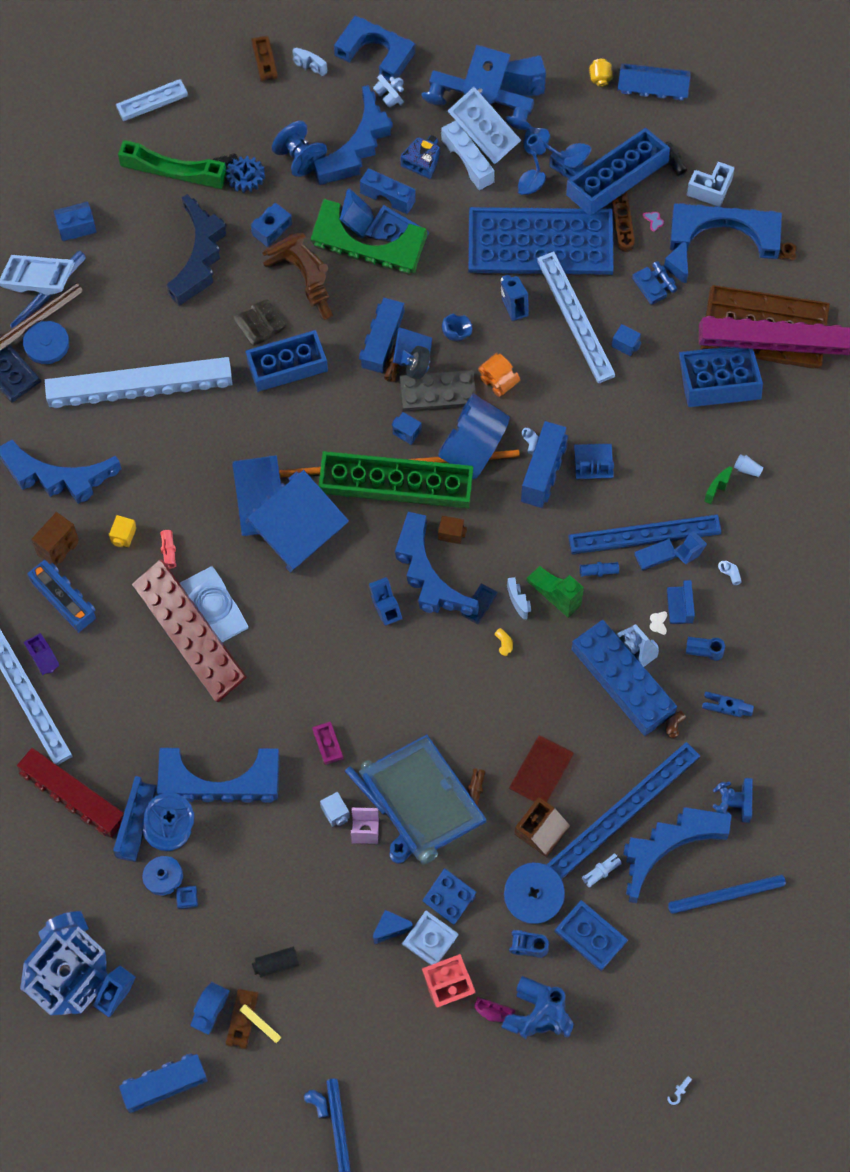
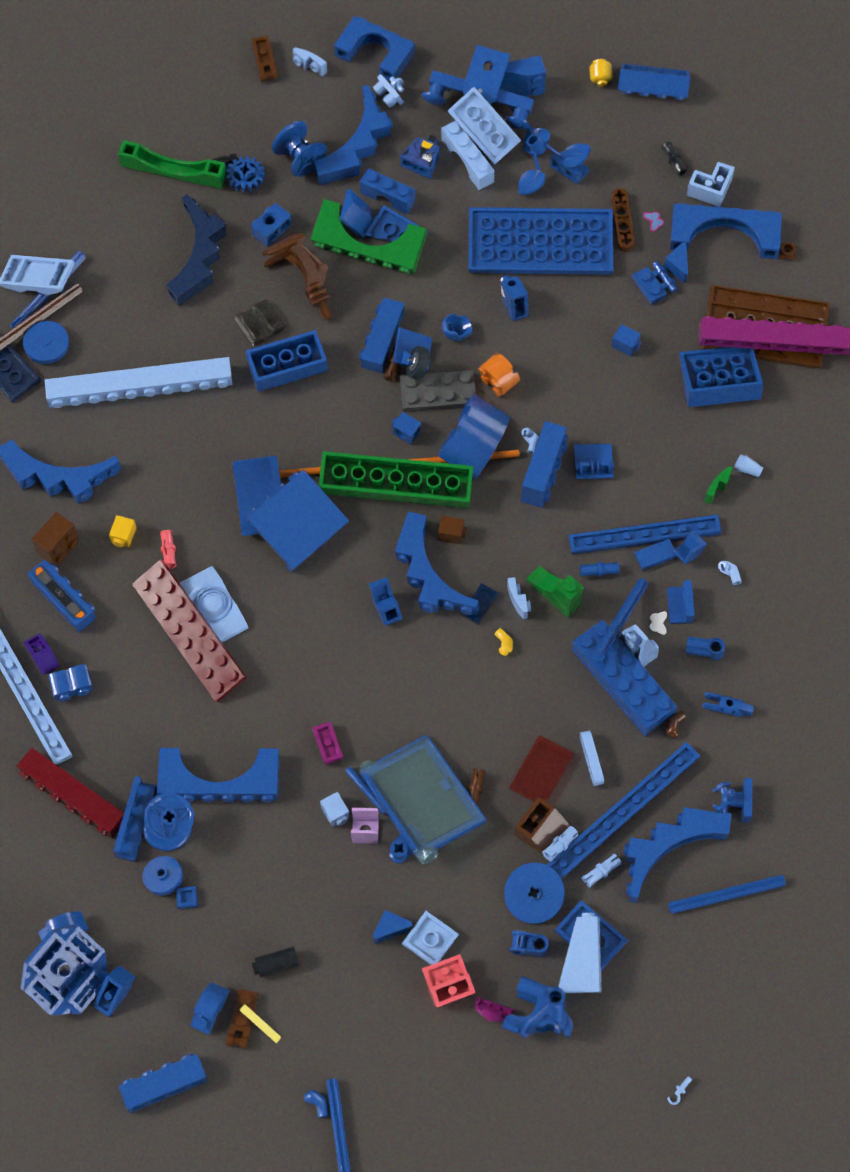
blue slope [53,202,97,241] -> none
light blue plate [116,79,188,121] -> none
blue hinge [422,868,477,925] -> none
light blue plate [537,252,615,384] -> none
blue brick [566,128,670,216] -> none
none -> blue brick [48,664,93,702]
none -> light blue pin [542,826,579,861]
none -> light blue slope [558,913,602,993]
none -> light blue beam [580,730,604,786]
none -> blue axle [595,578,649,657]

